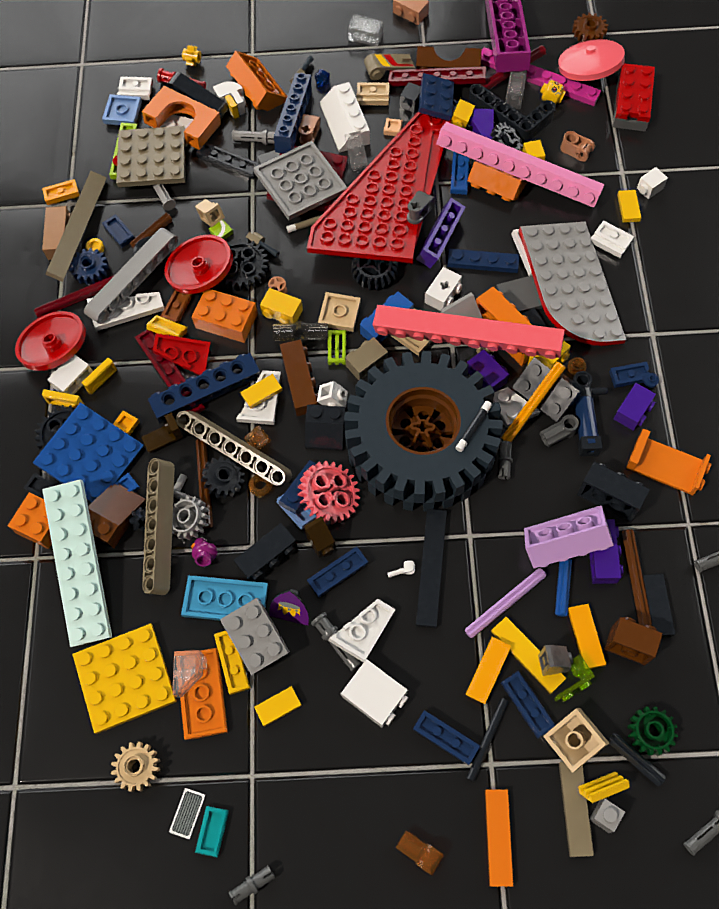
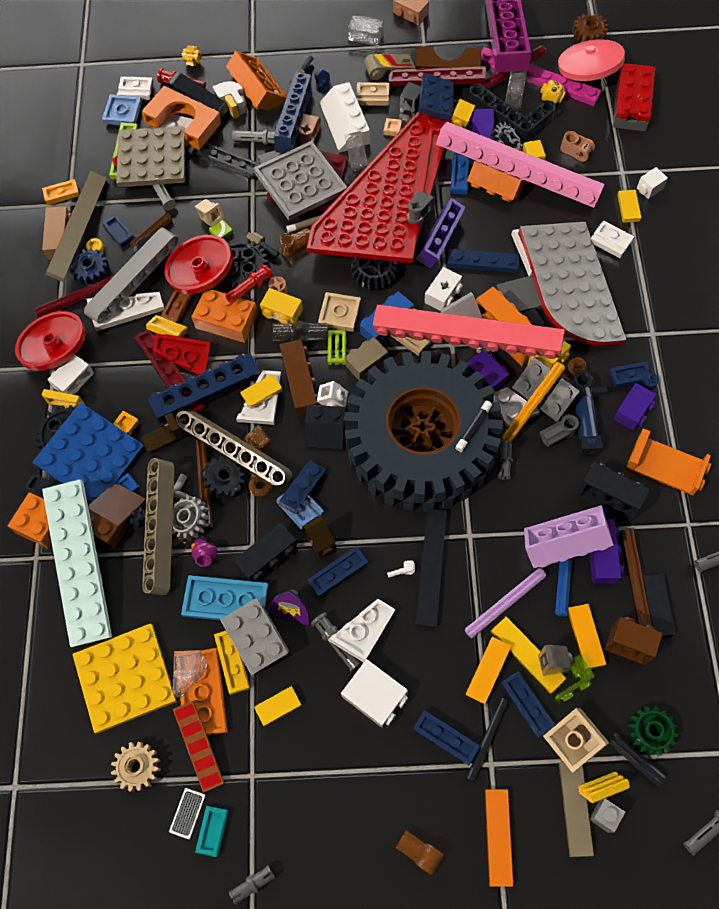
yellow tile [81,358,117,394] -> none
coral gear [298,461,360,524] -> none
none -> tile [173,701,225,793]
none -> red pin [225,265,273,304]
none -> clear orange piece [279,228,310,257]

